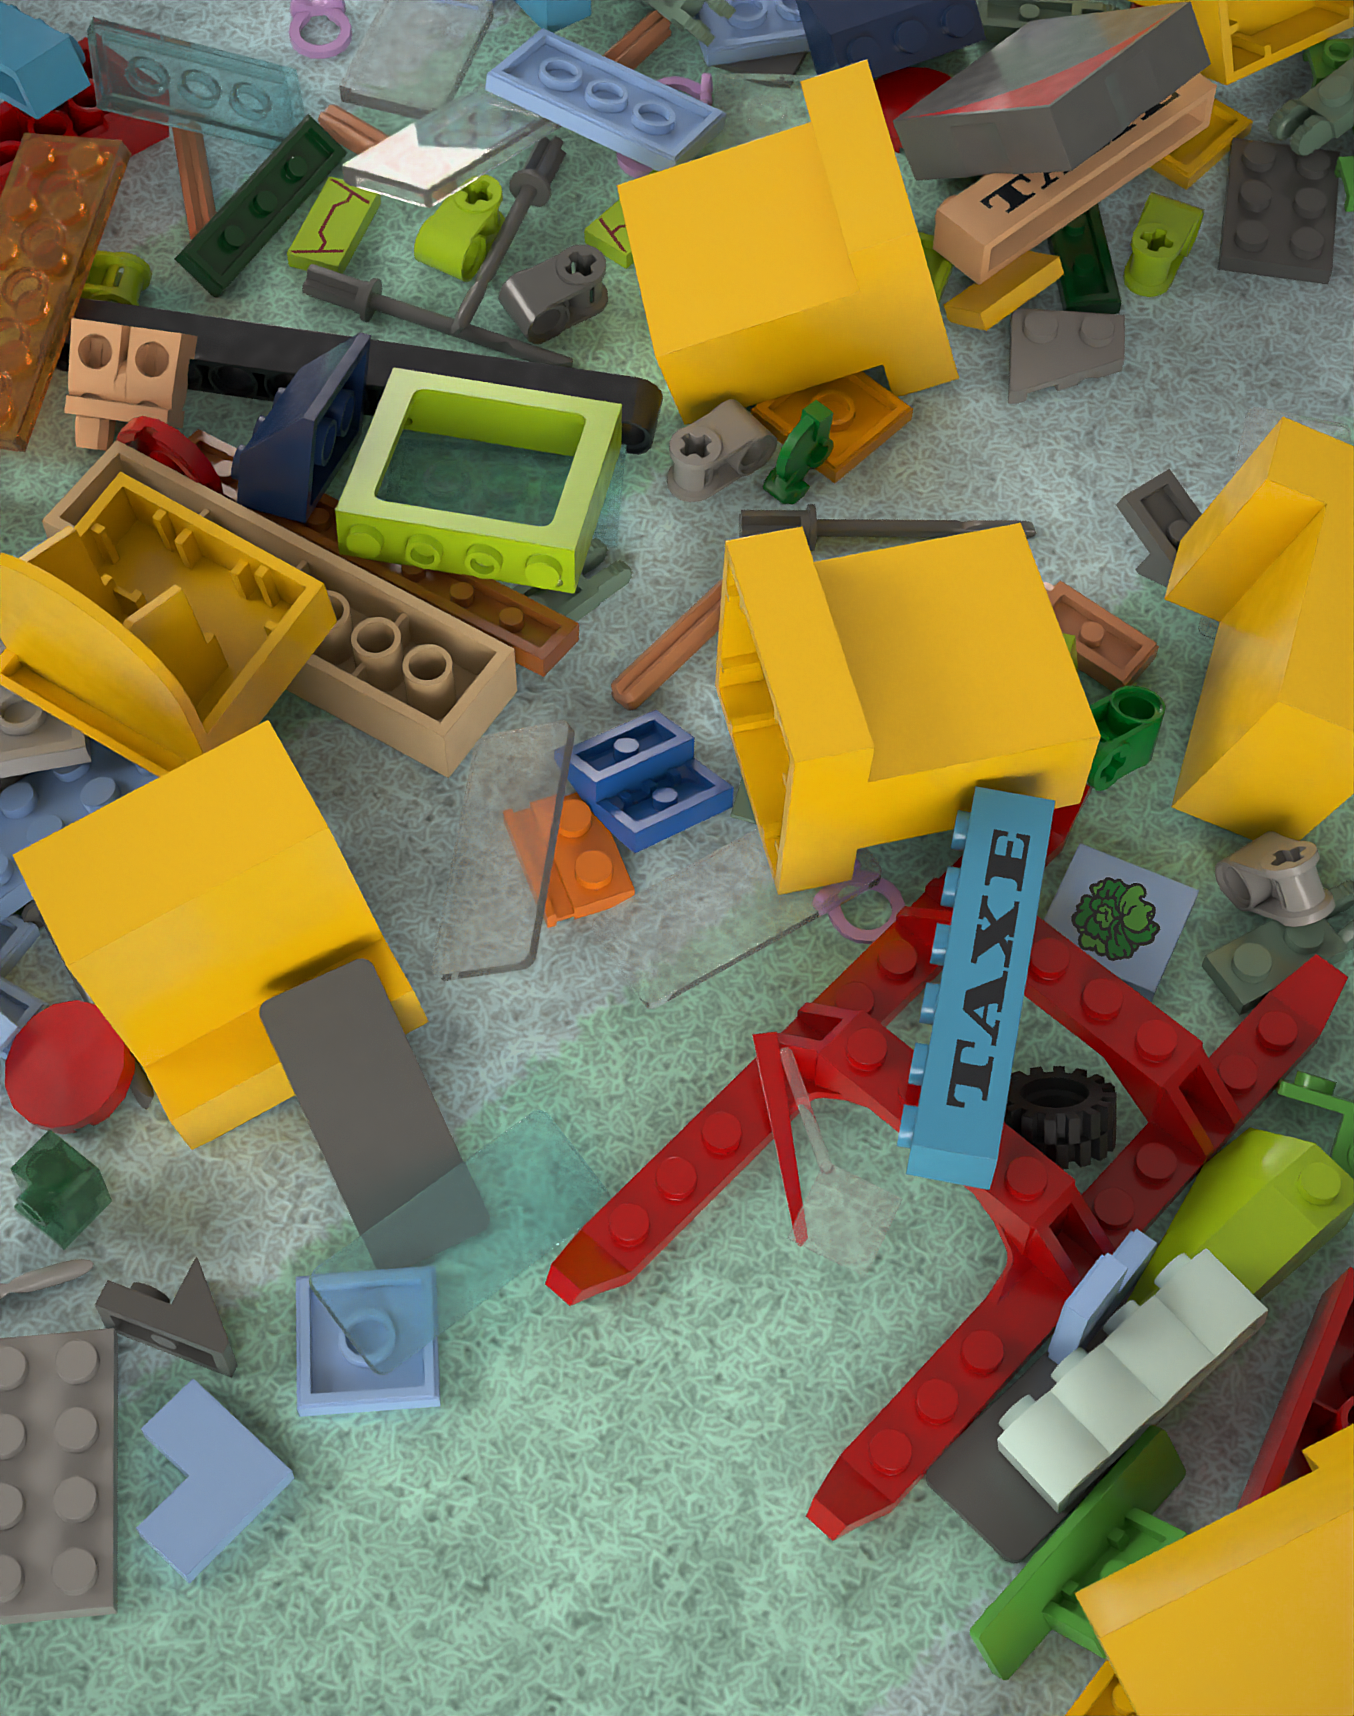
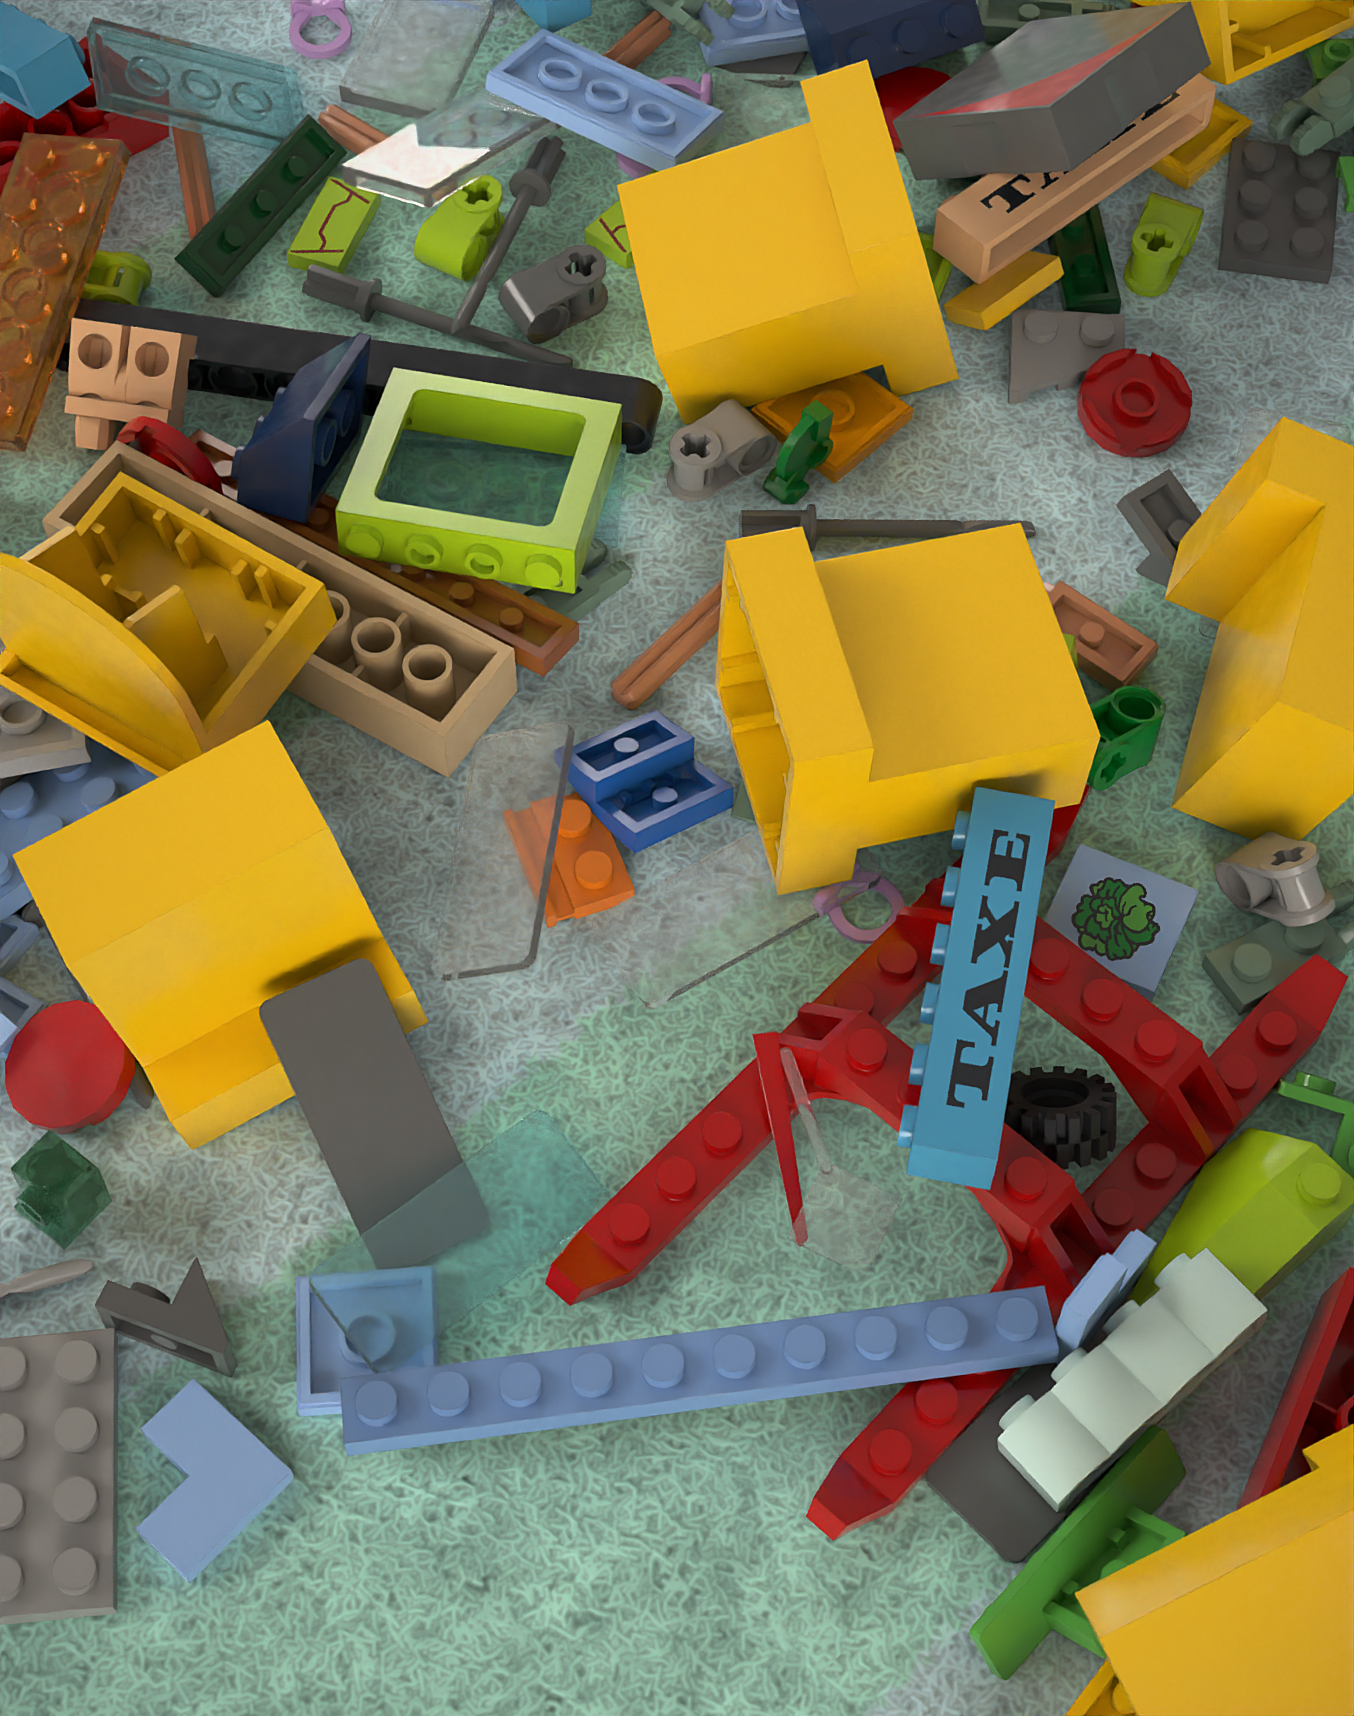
none -> medium blue plate [340,1286,1059,1456]
none -> red tile [1077,348,1193,457]

